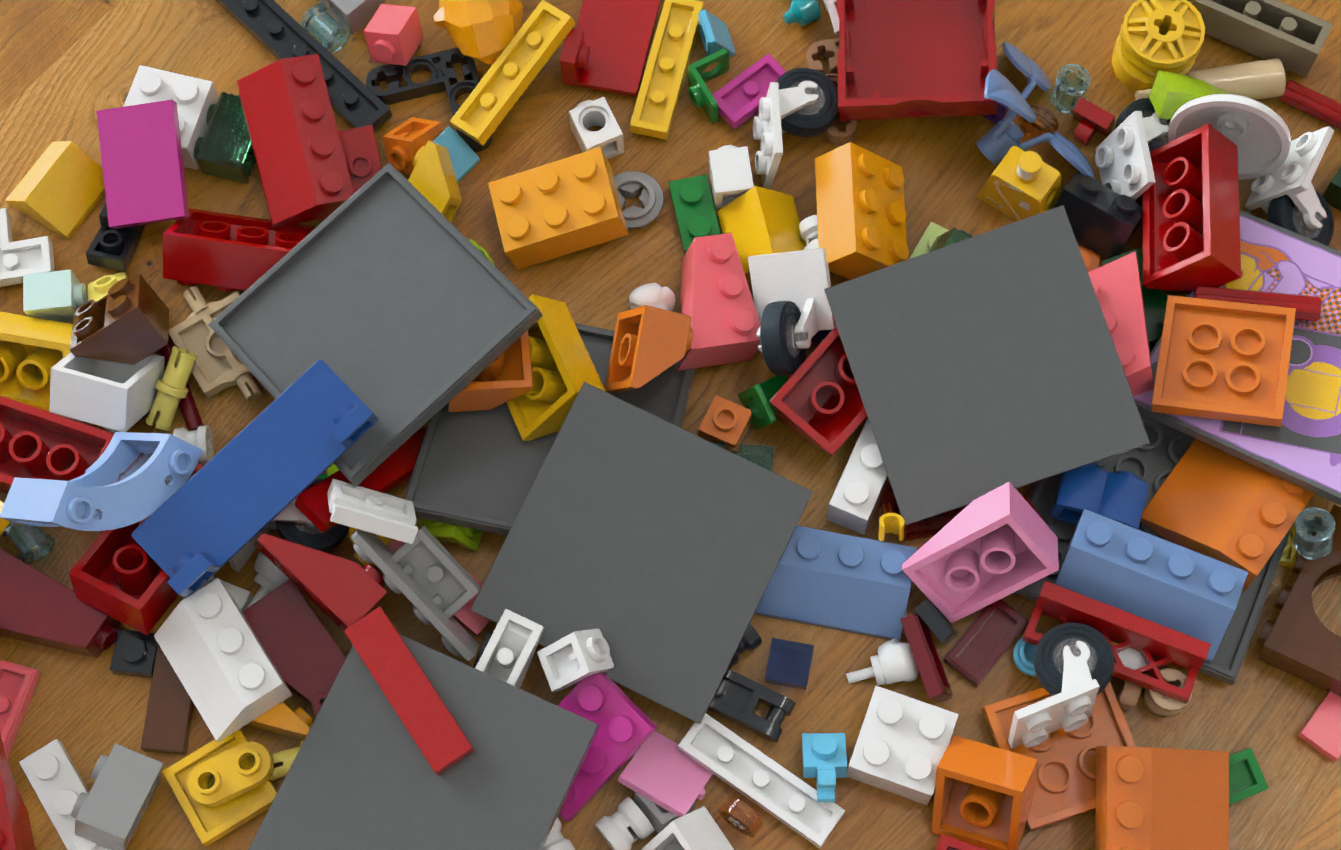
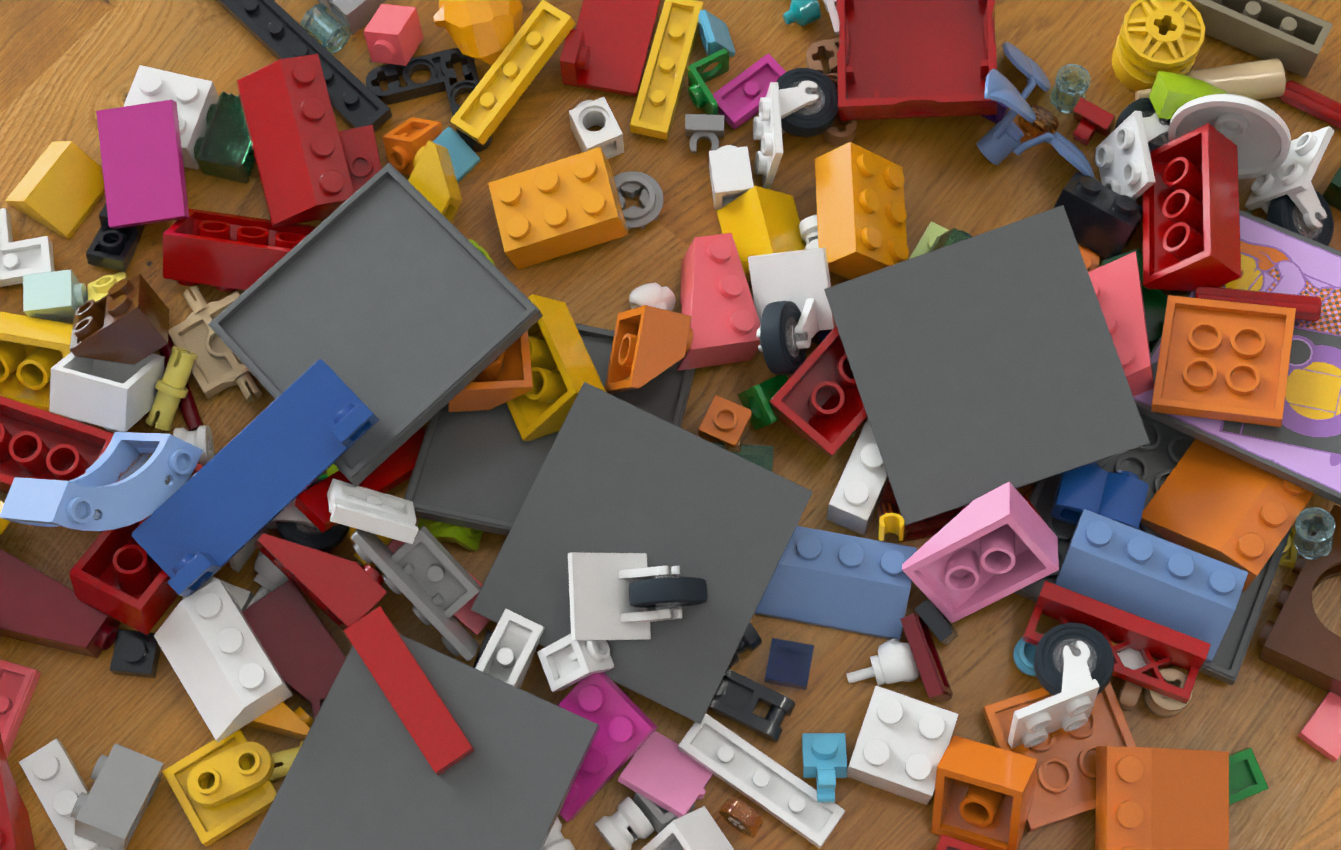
clear light blue bush [2,522,55,564] -> none
reddish brown tile [141,624,194,754] -> none
green plate [669,174,721,255] -> none
dark red tile [943,599,1029,688] -> none
yellow torso [977,146,1061,221] -> none
none -> white plate [568,552,708,641]
none -> light grey tile [685,114,725,154]

